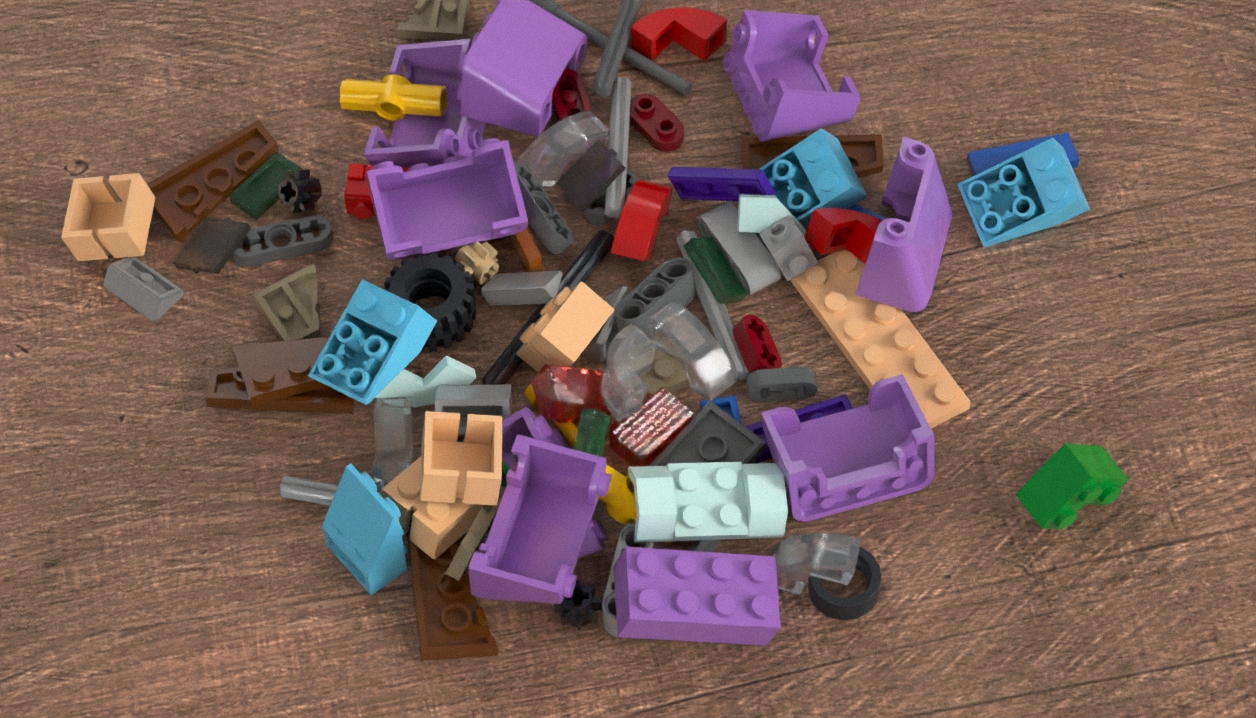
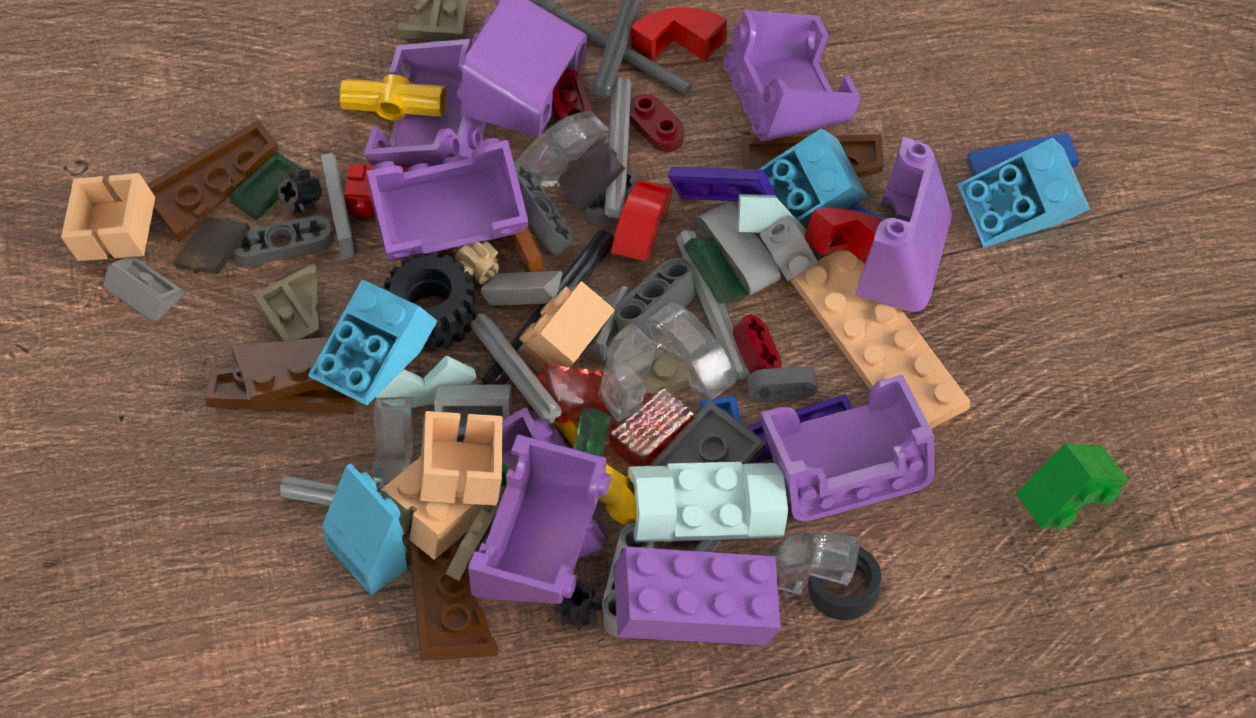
none -> light grey tile [321,153,355,260]
none -> light grey axle [471,314,561,423]

